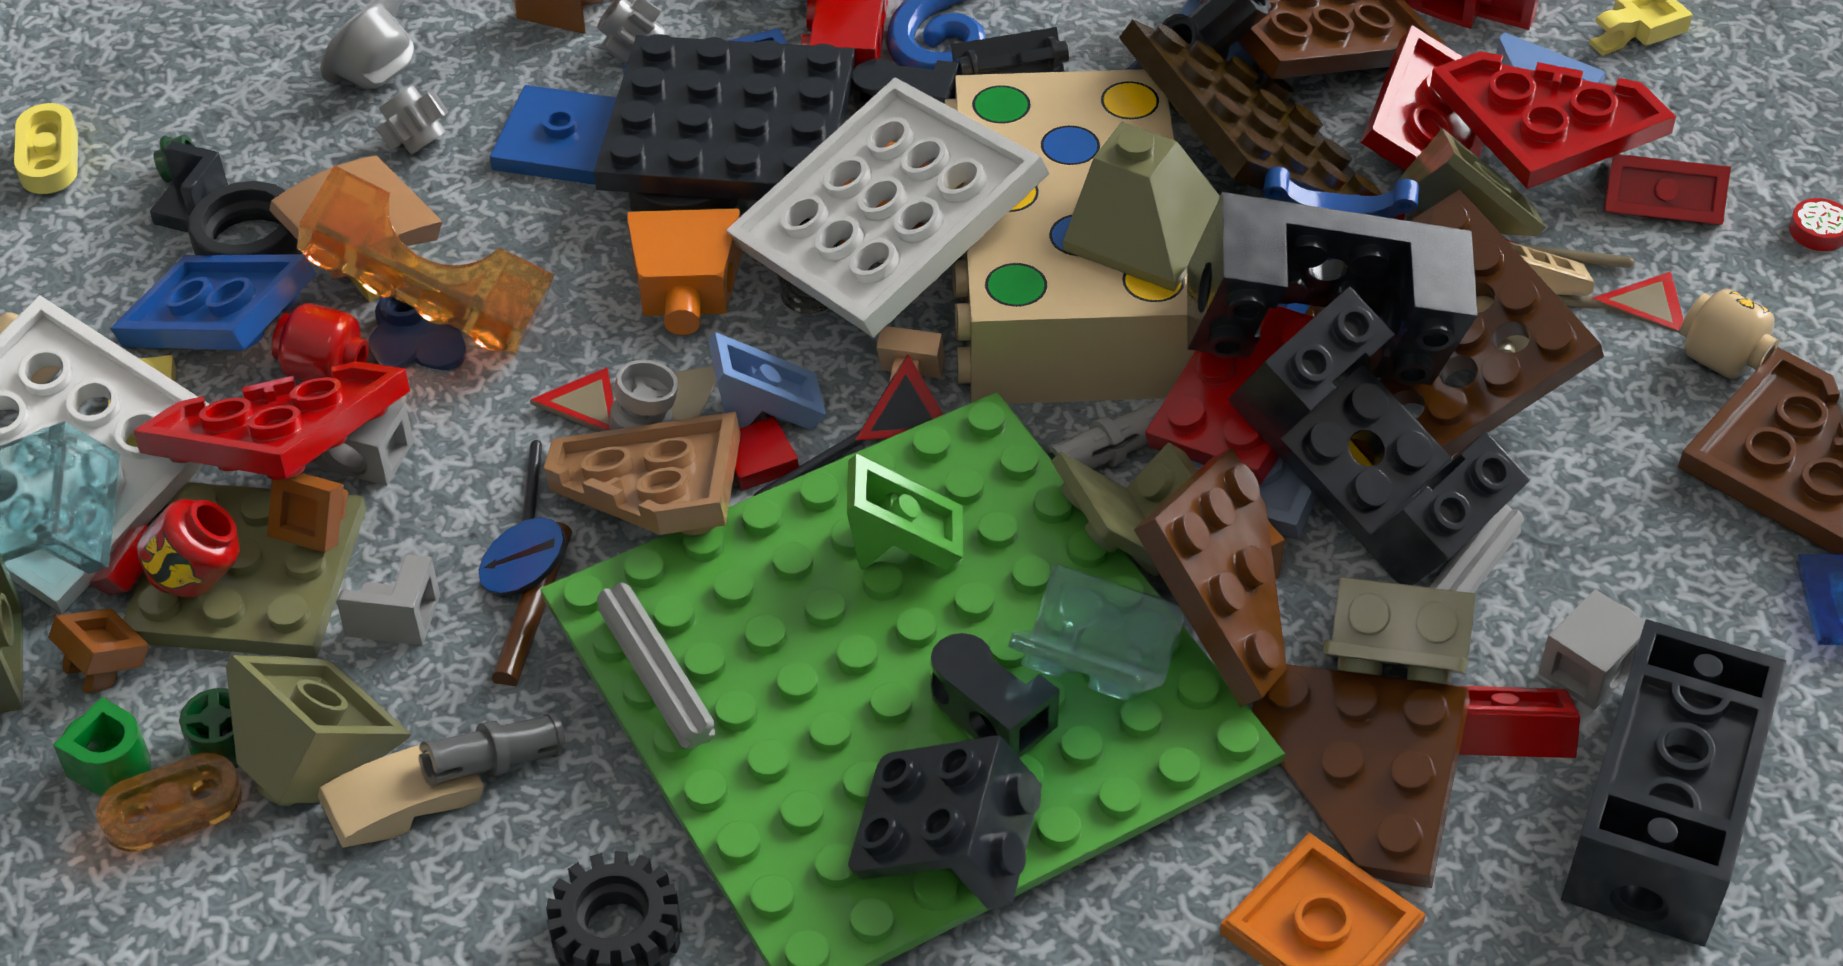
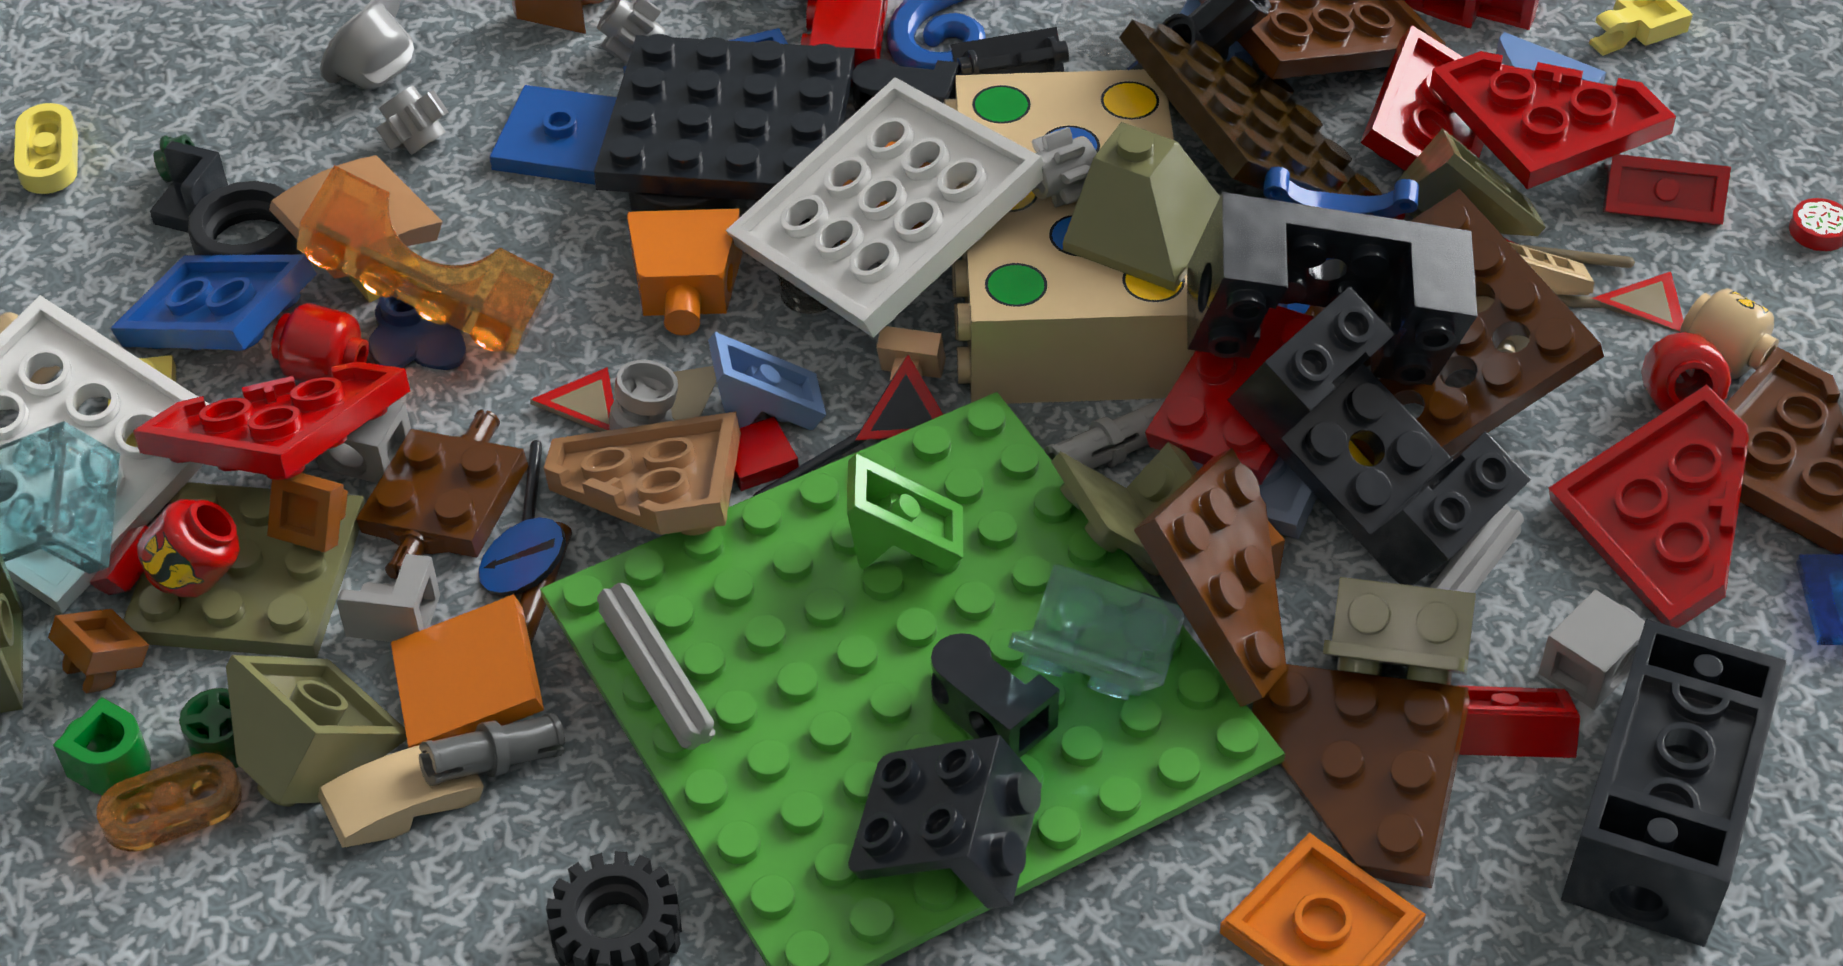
none -> reddish brown plate [356,409,528,579]
none -> orange tile [391,594,544,748]
none -> light grey gear [1032,127,1097,208]
none -> red plate [1548,384,1749,628]
none -> red head [1641,332,1731,412]

